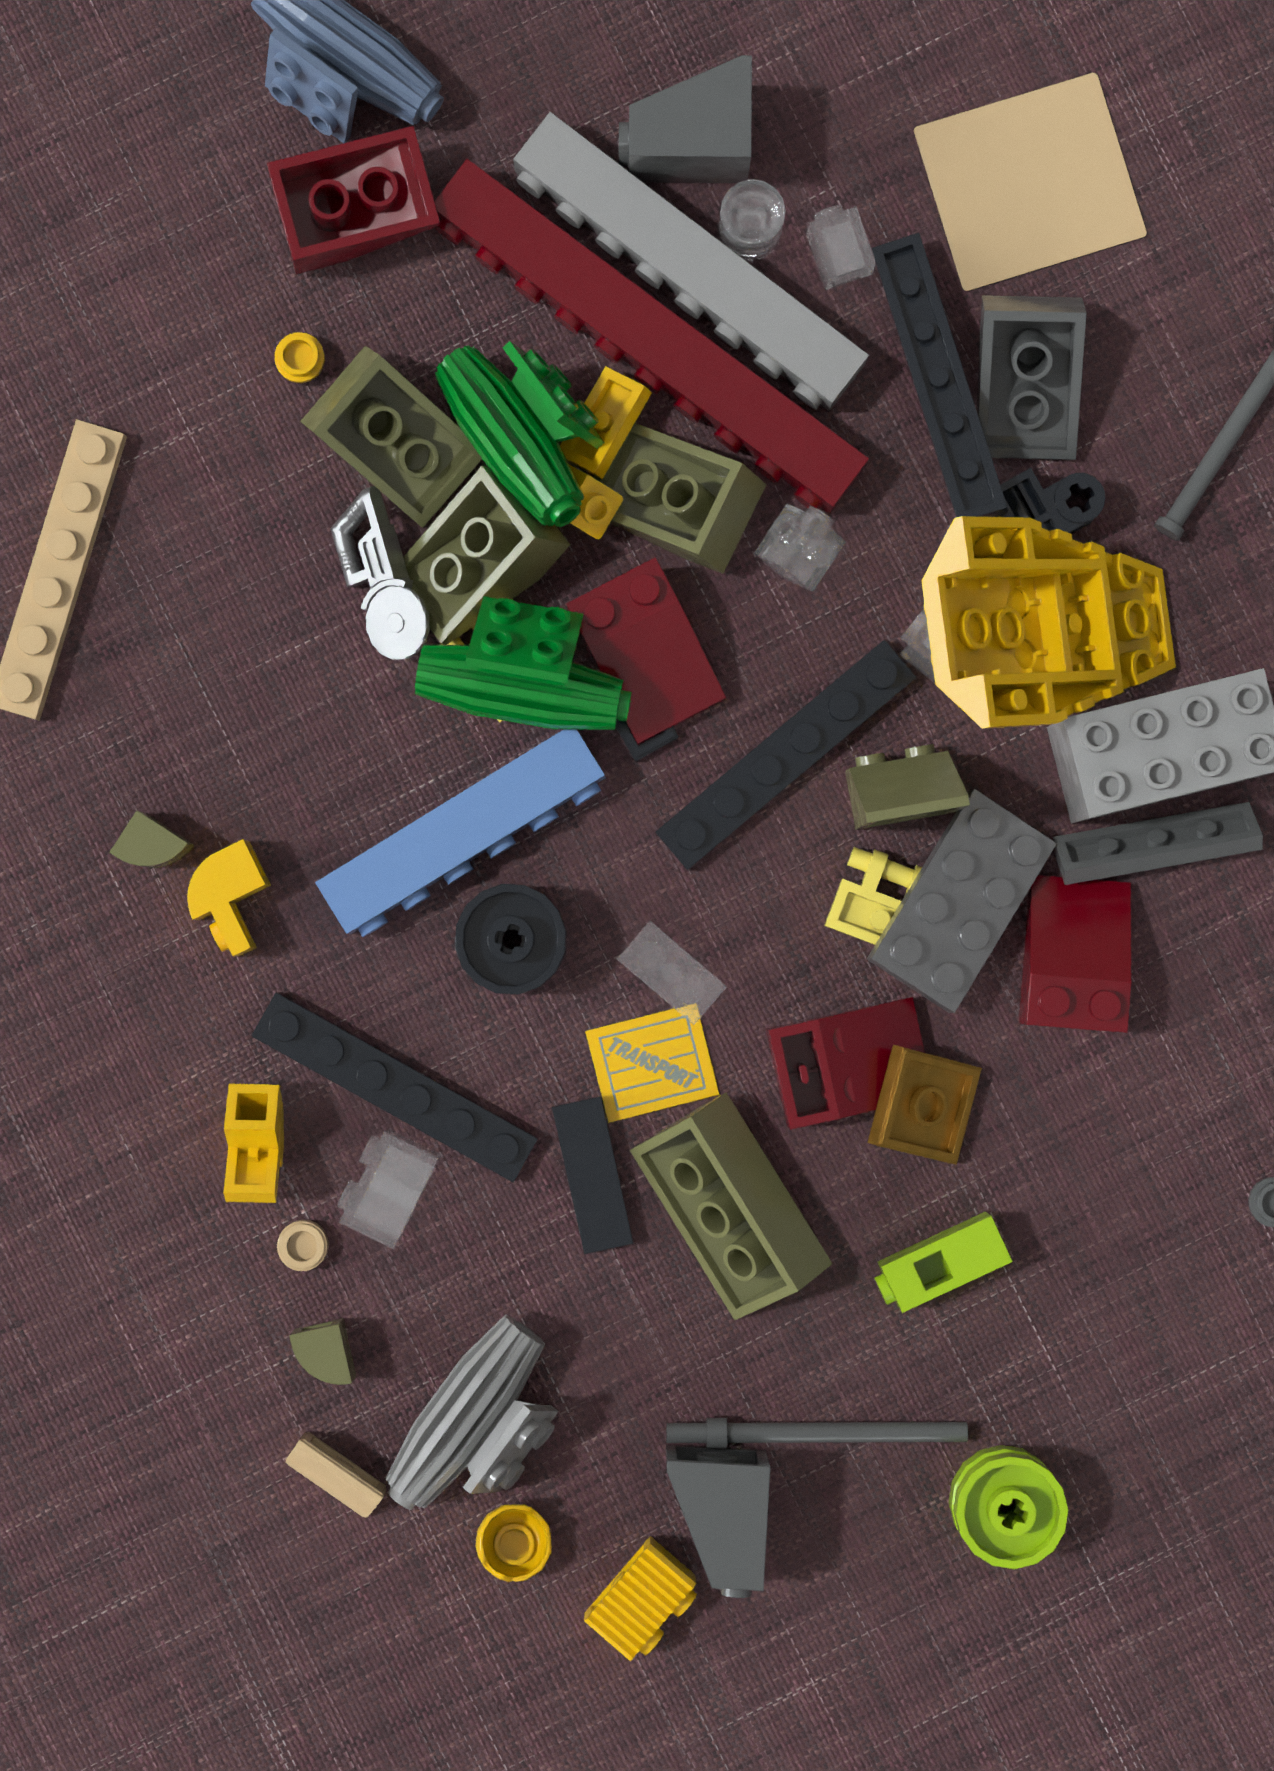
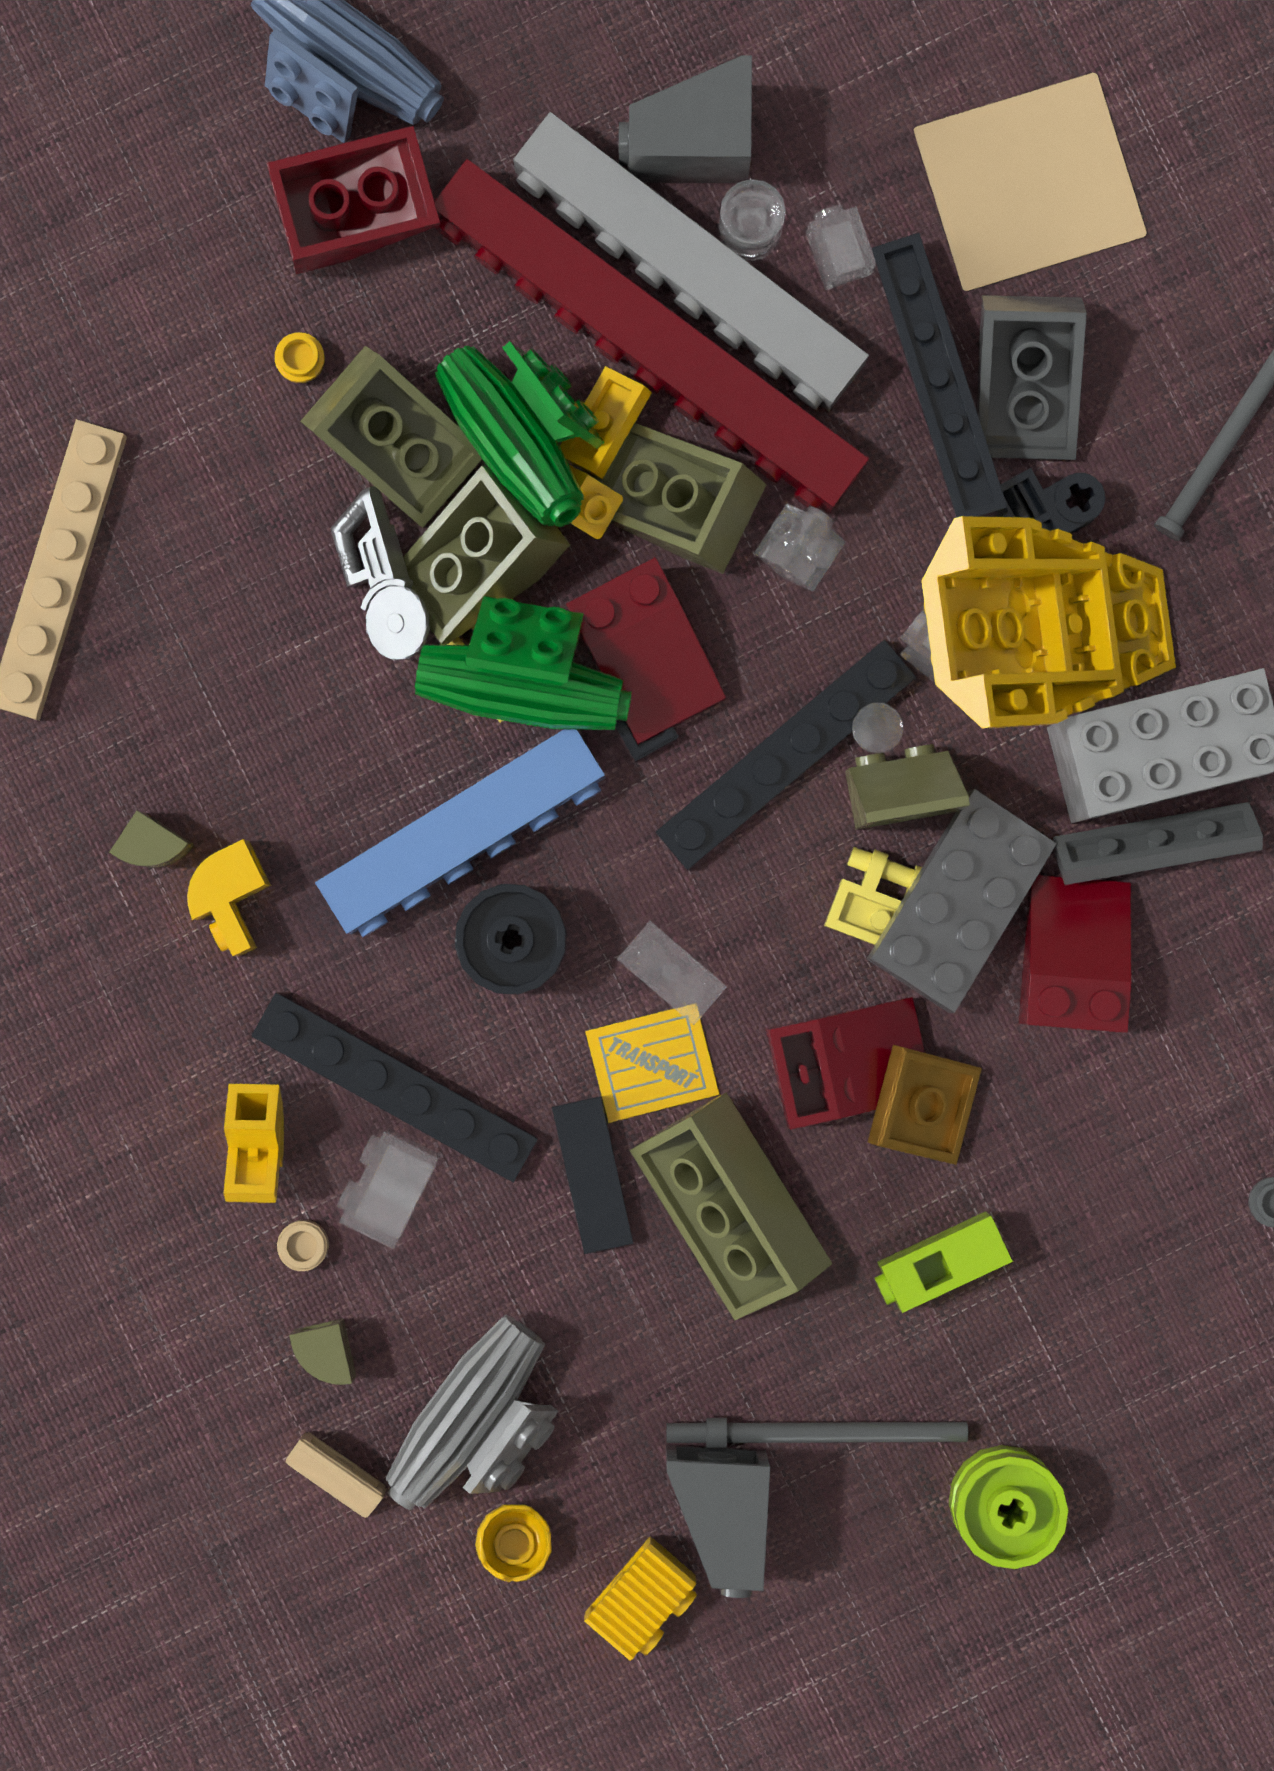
none -> clear plate [852,703,903,753]

